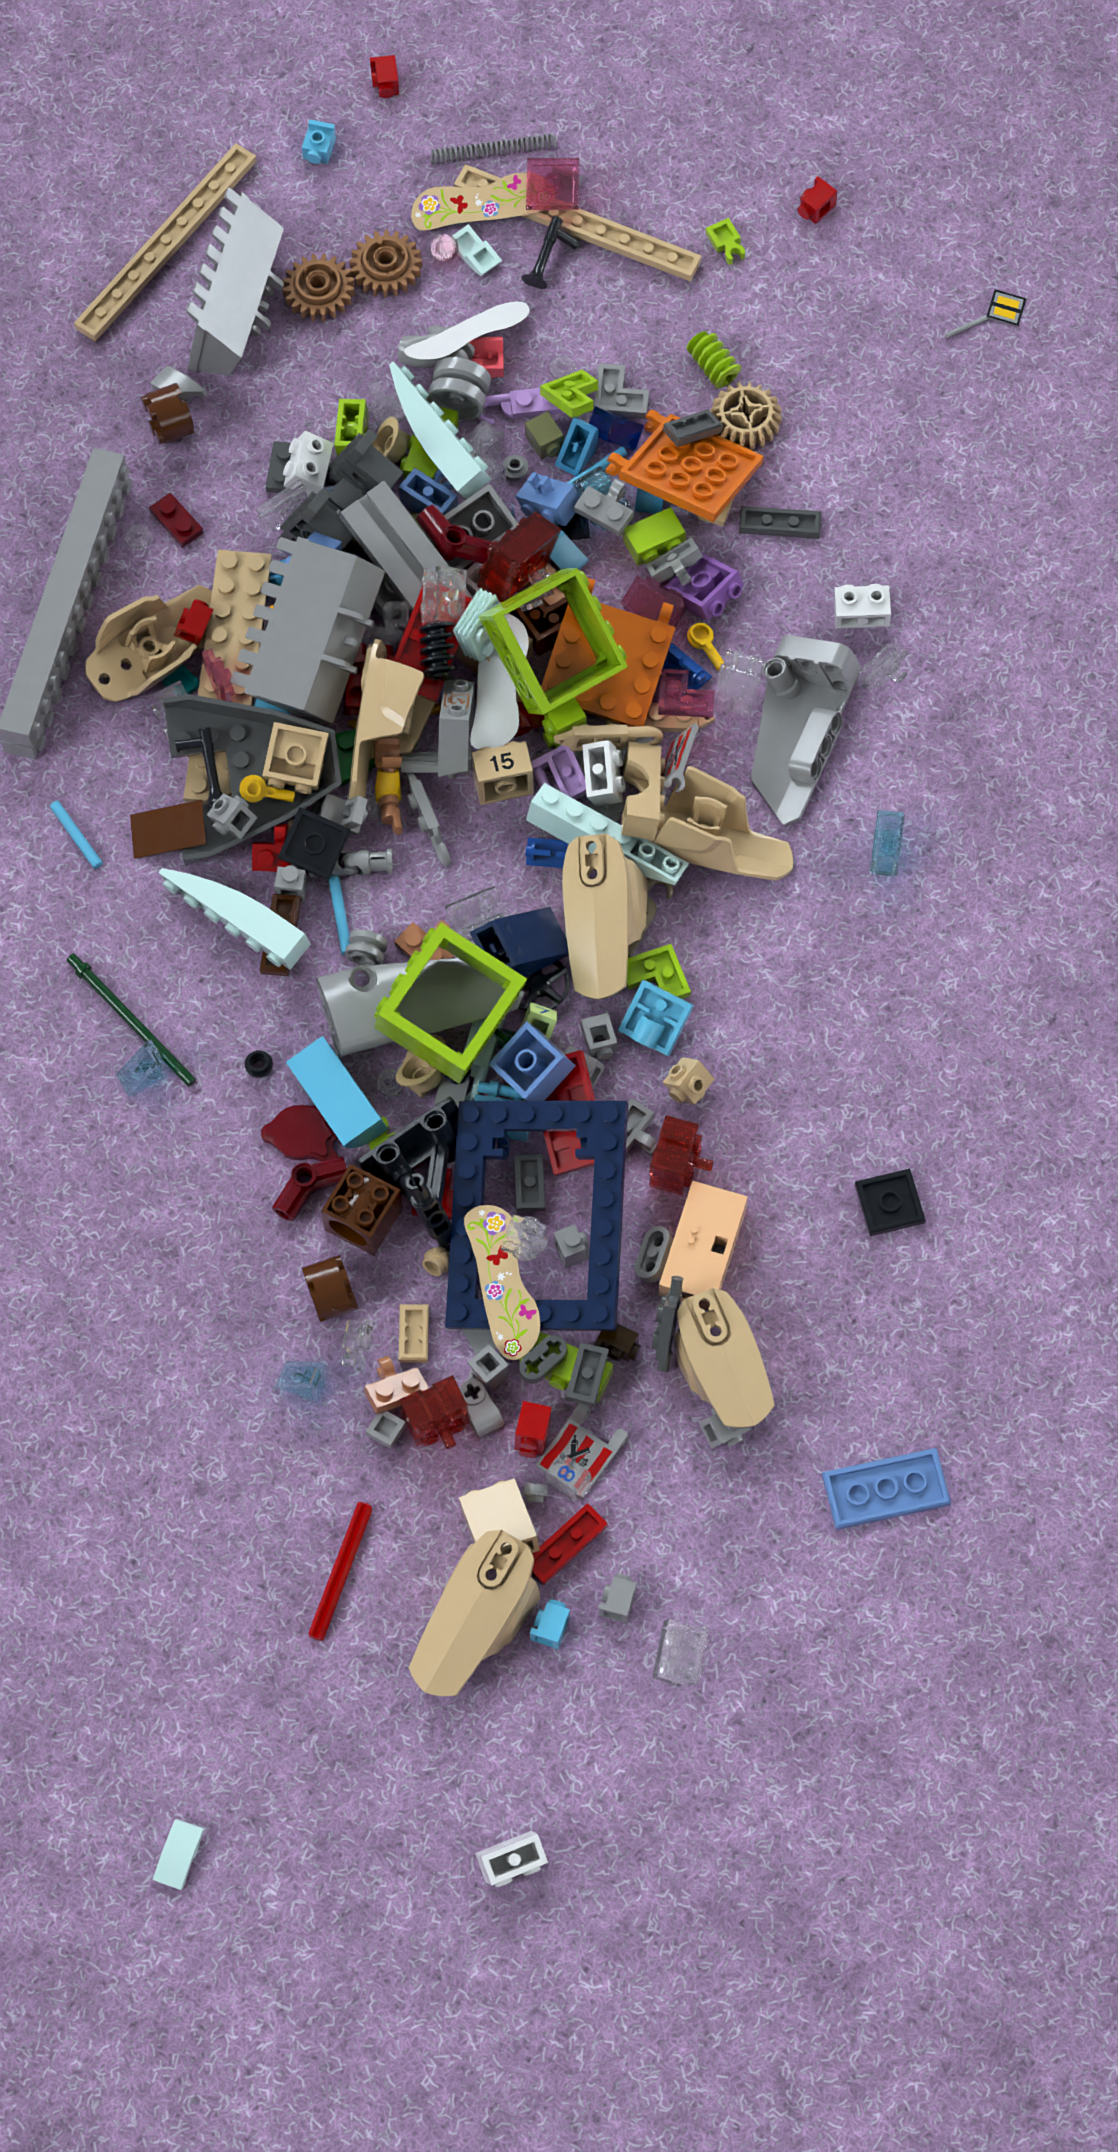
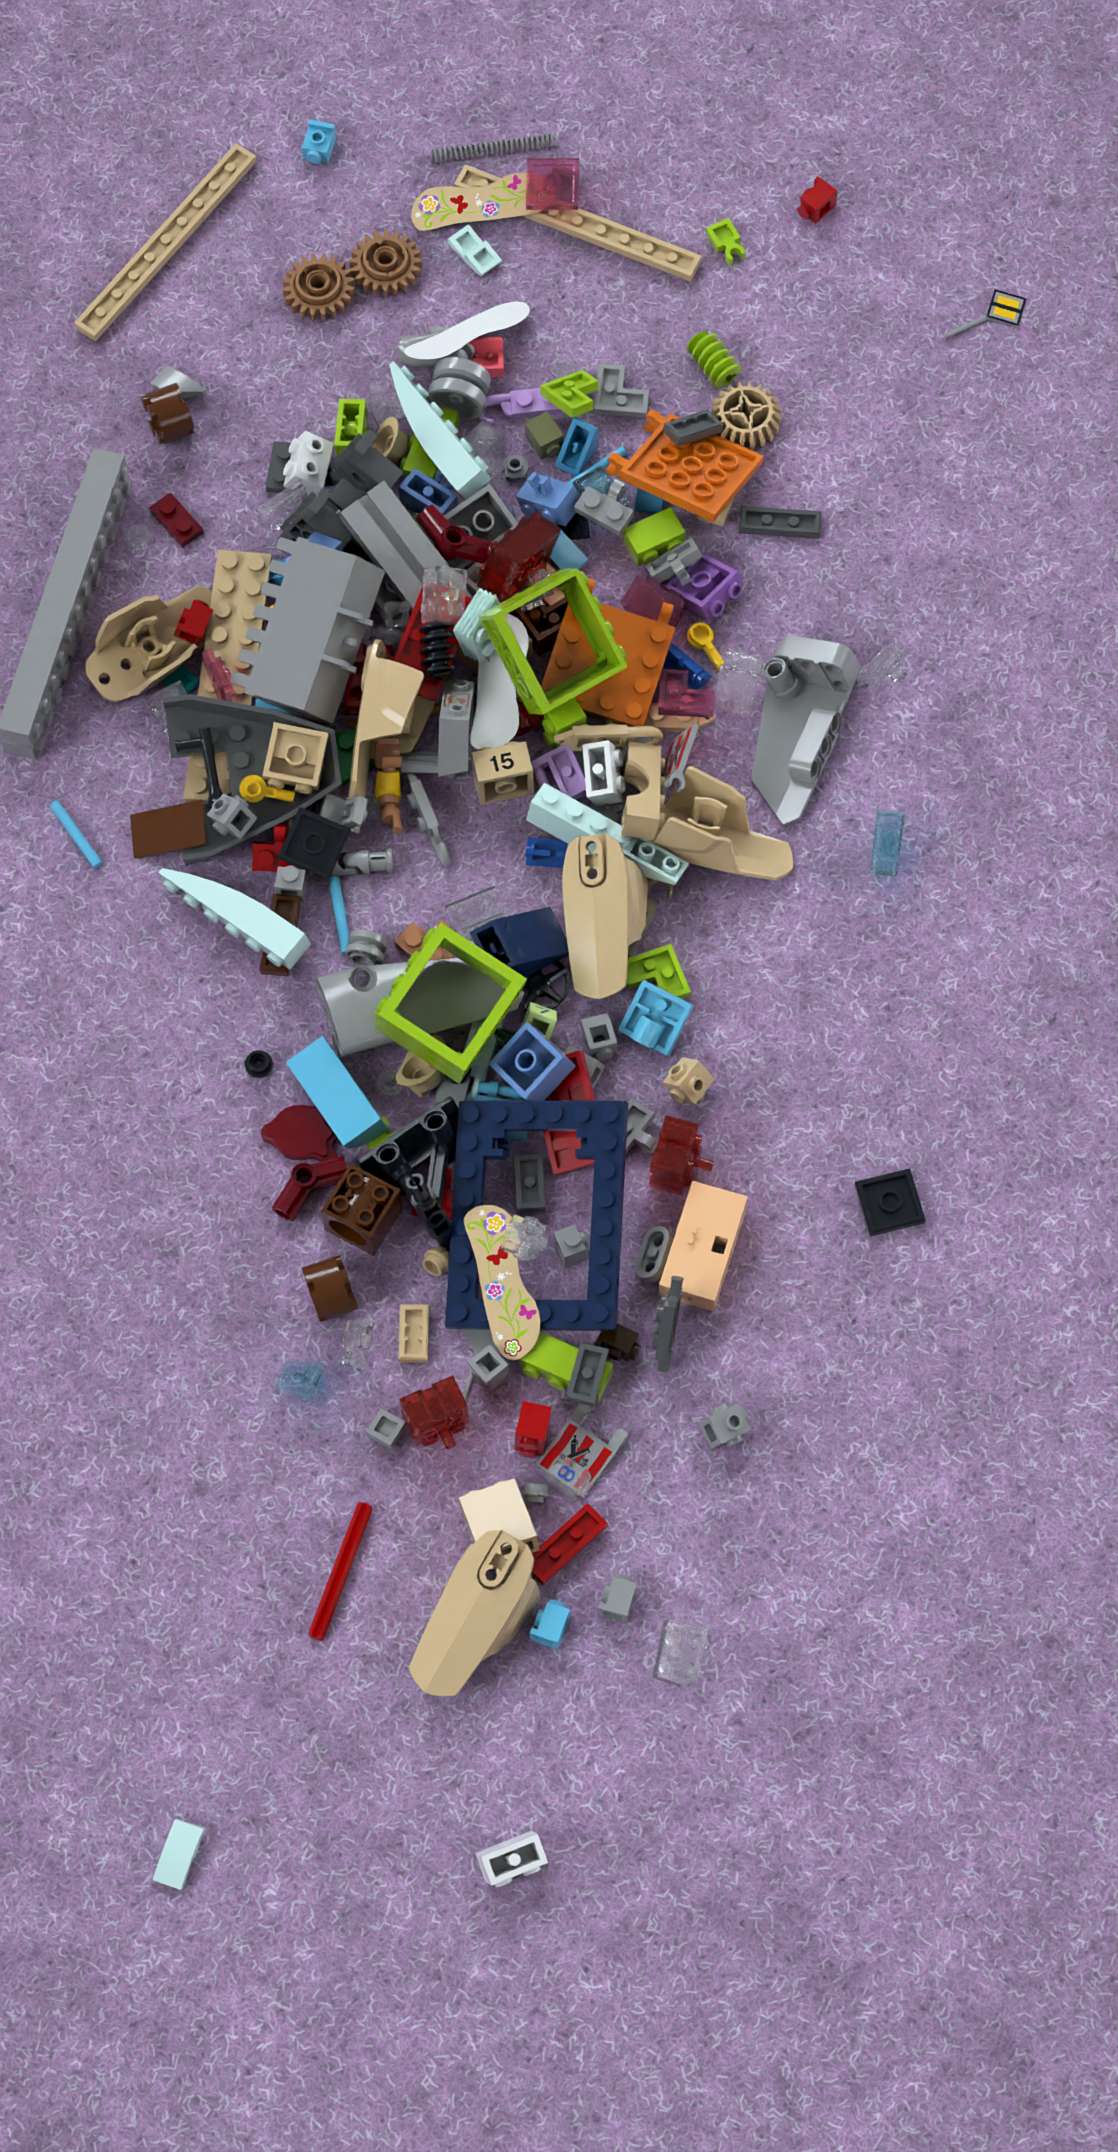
dark green bar [66,953,197,1087] -> none
clear light blue slope [116,1040,168,1097] -> none
piece [186,188,284,376] -> none
plate [364,1356,430,1415] -> none
red brick [370,55,399,98] -> none
clear pink tile [431,234,459,261] -> none
light grey piece [459,1379,505,1439] -> none
dark grey beam [519,1335,567,1384] -> none
black piece [521,216,580,289] -> none
clear blue slope [589,406,645,450] -> none
tan piece [675,1288,774,1428] -> none
medium blue tile [822,1448,951,1530] -> none
white brick [834,584,891,628] -> none

